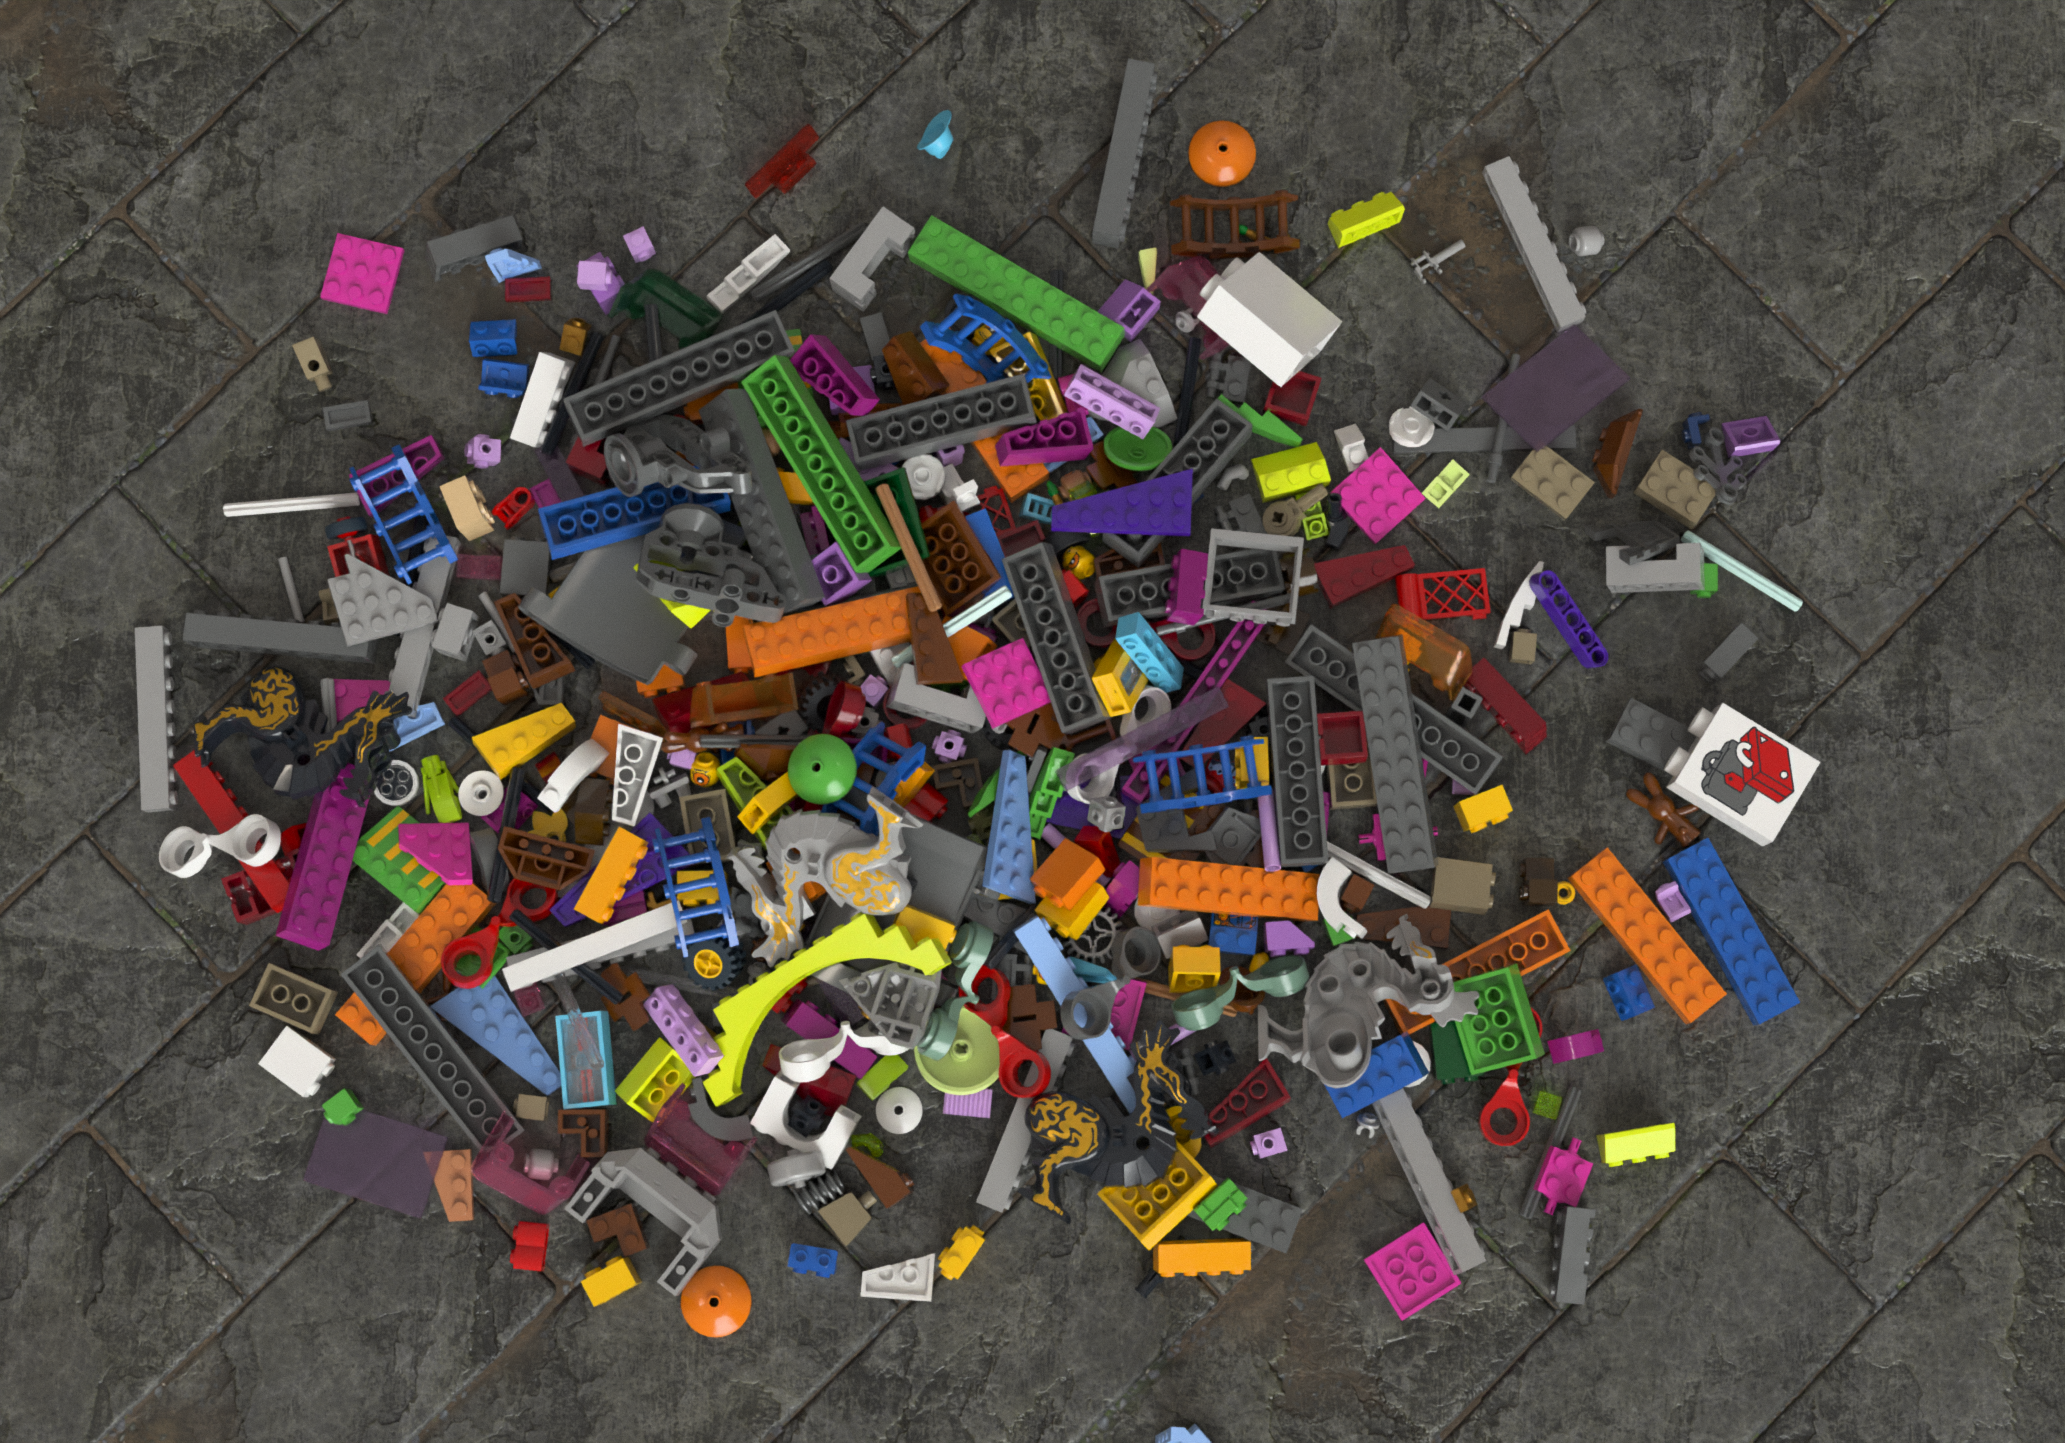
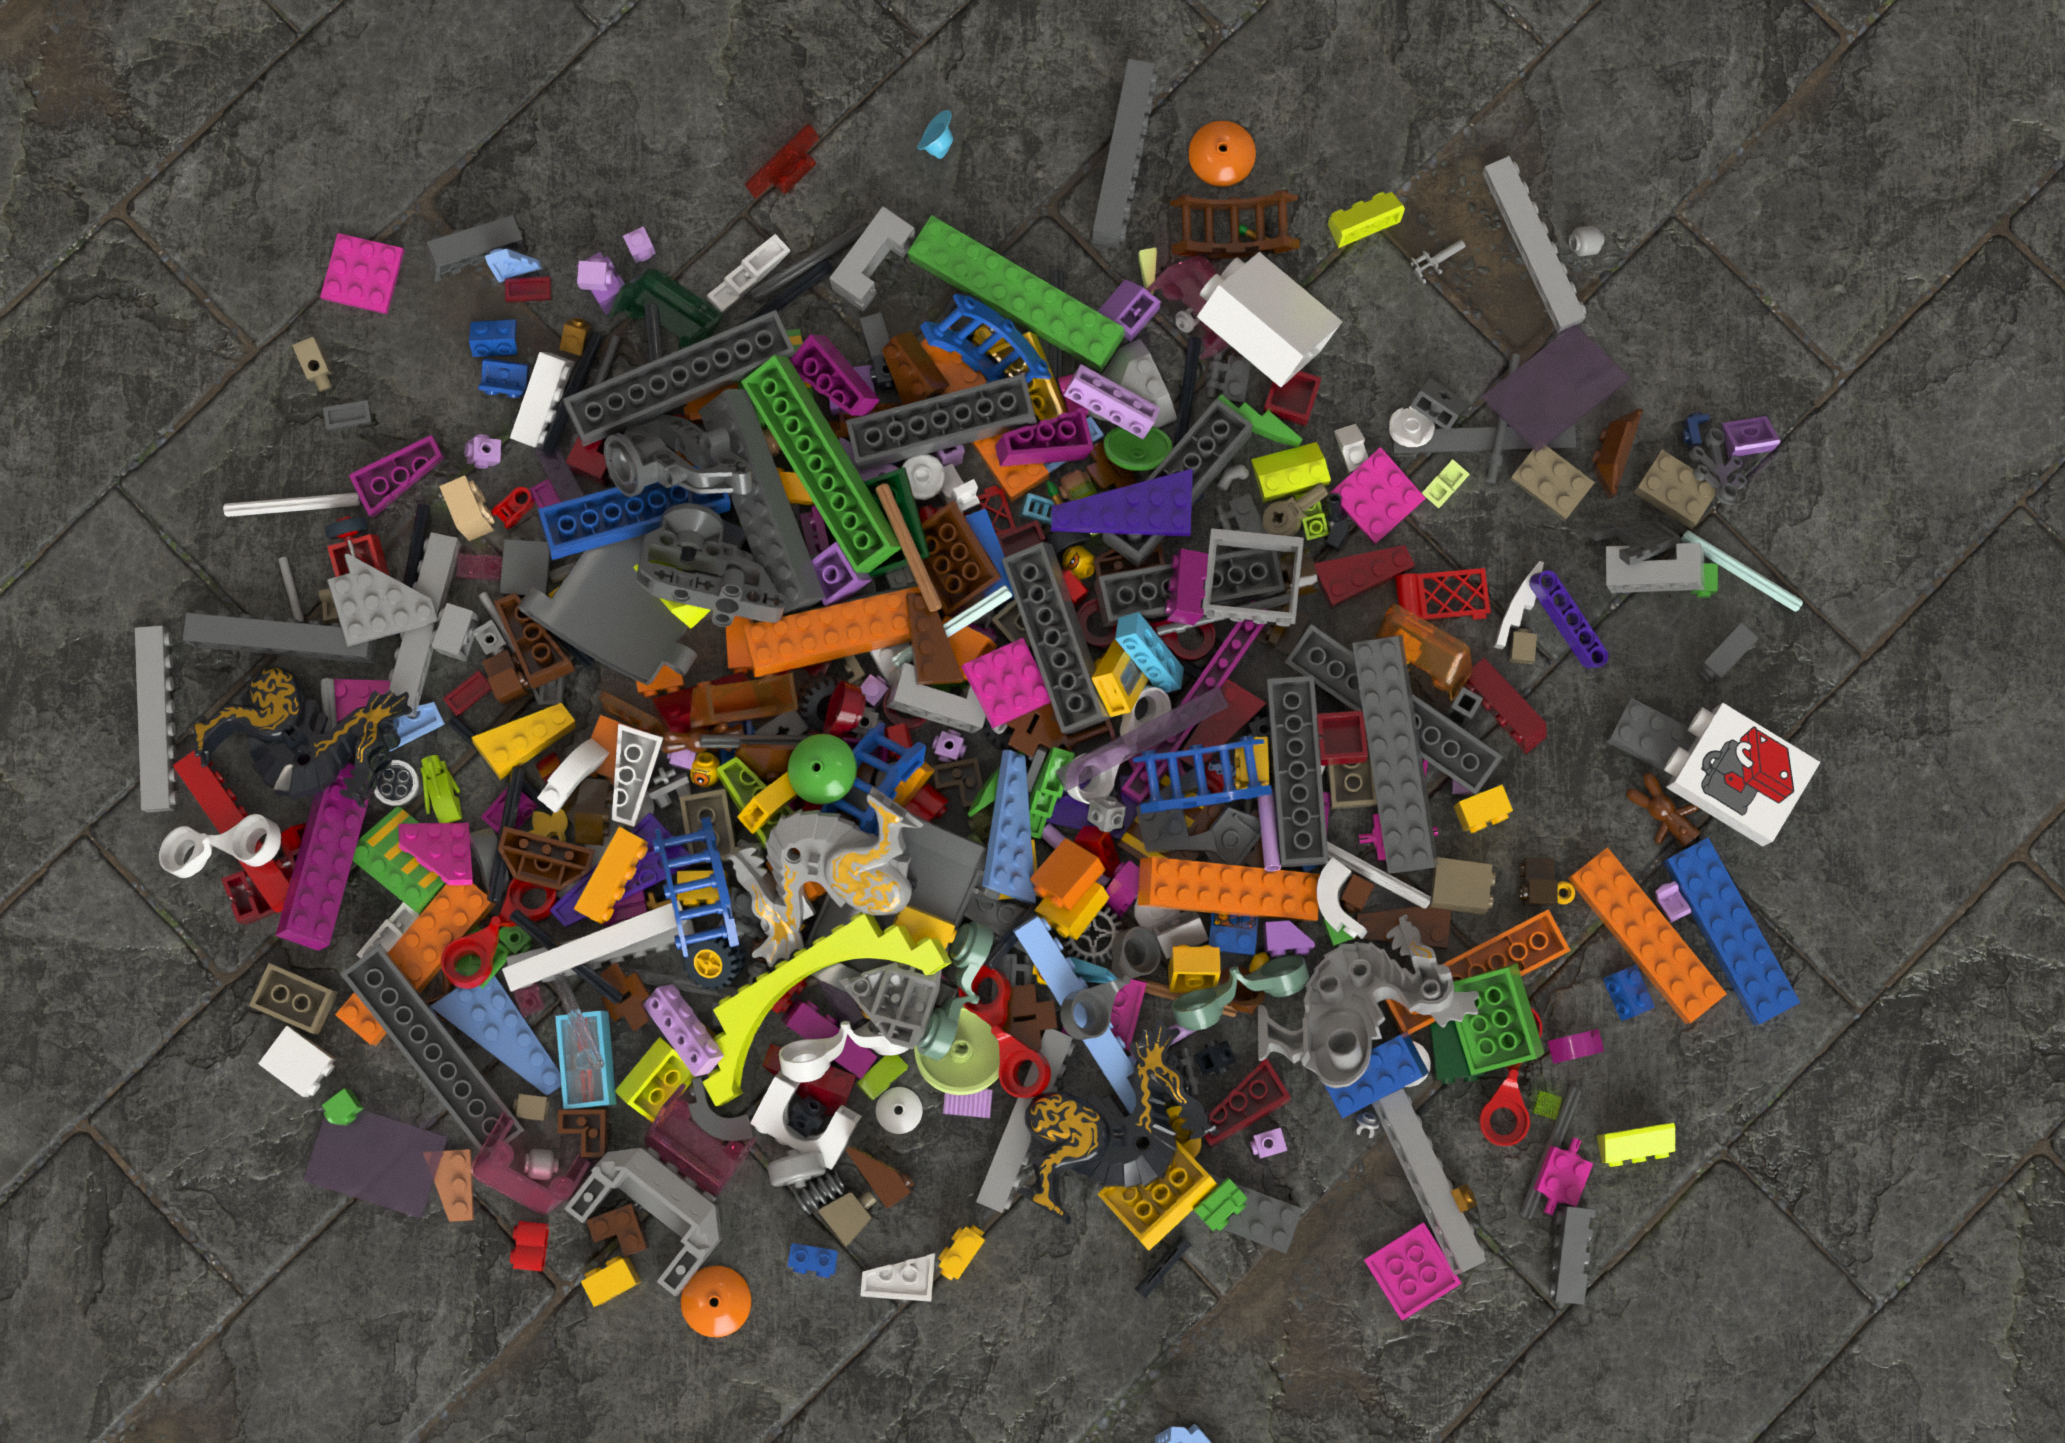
blue fence [349,444,458,584] -> none
white dish [458,771,504,816] -> none
clear neon green arm [851,1133,884,1157] -> none
light orange brick [1153,1238,1251,1277] -> none

